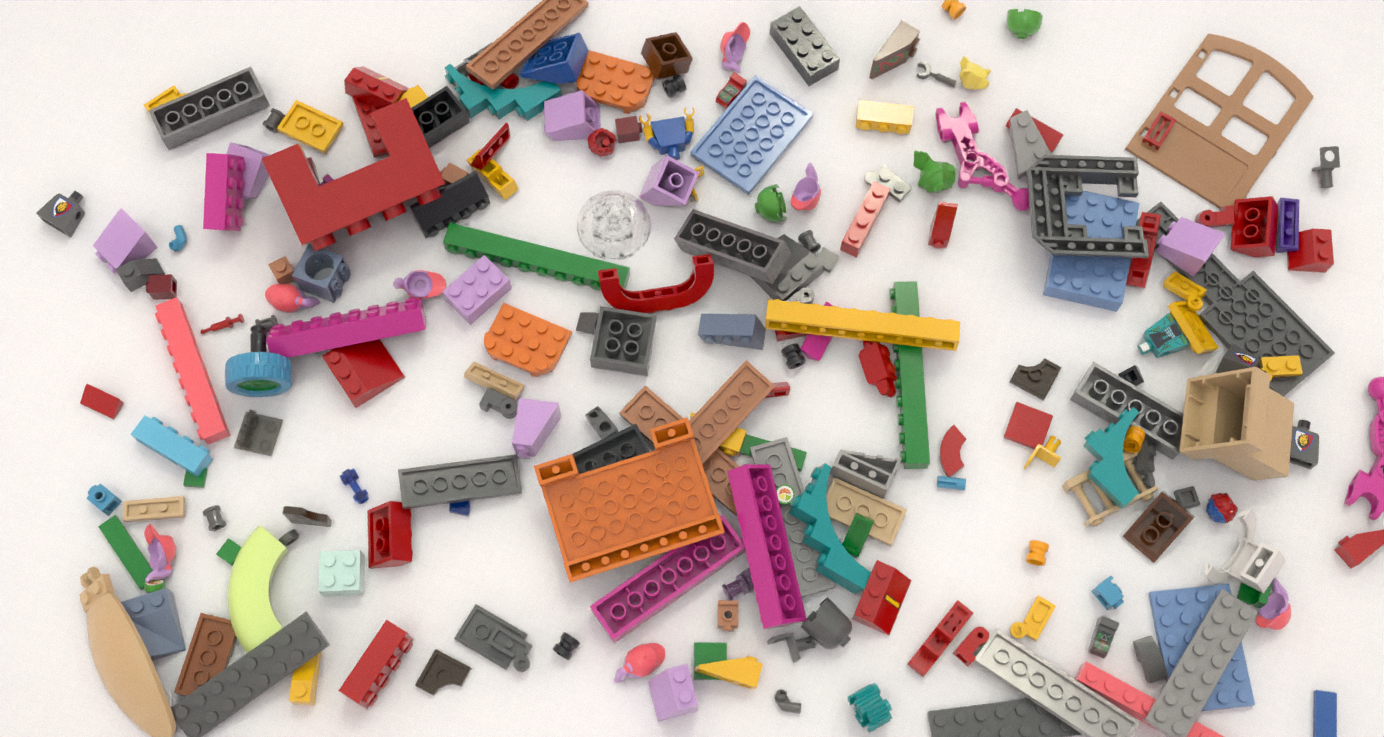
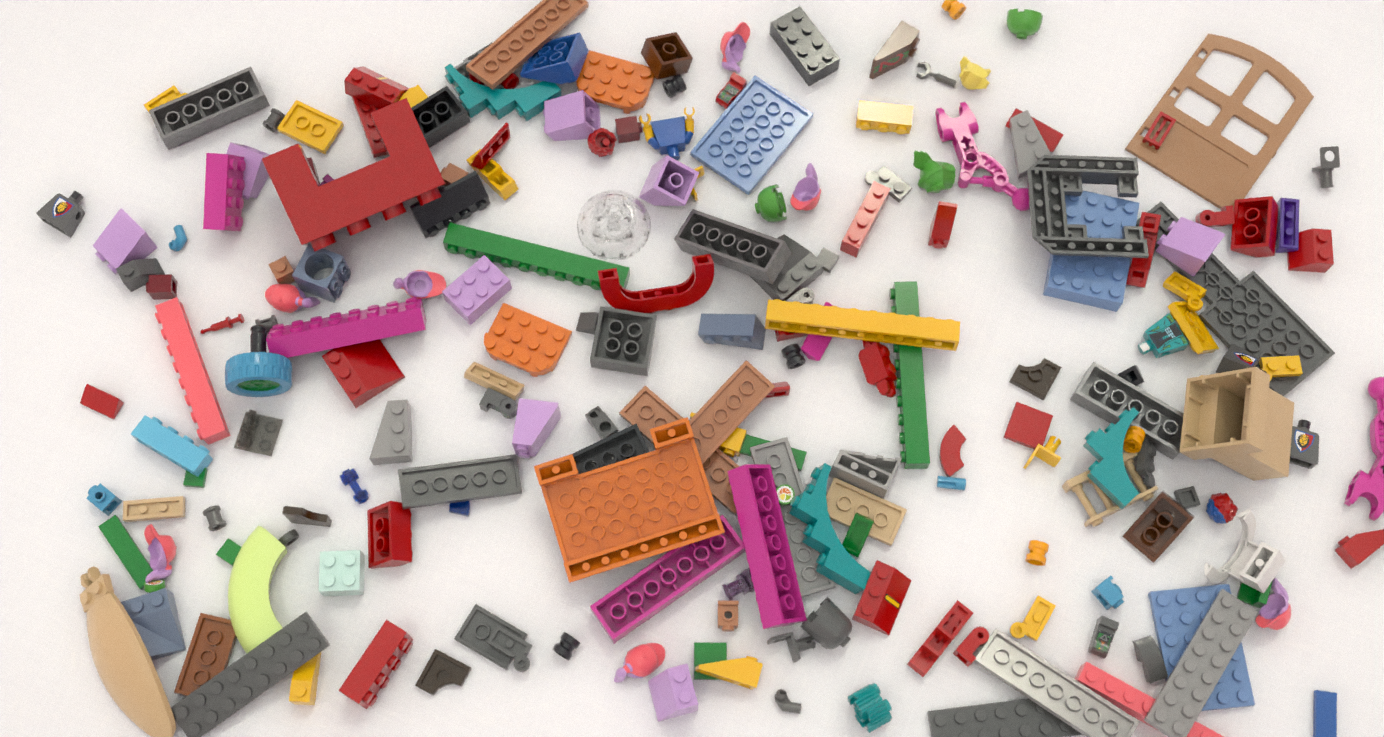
dark grey bush [798,230,821,253] -> none
none -> light grey wedge [369,399,413,465]

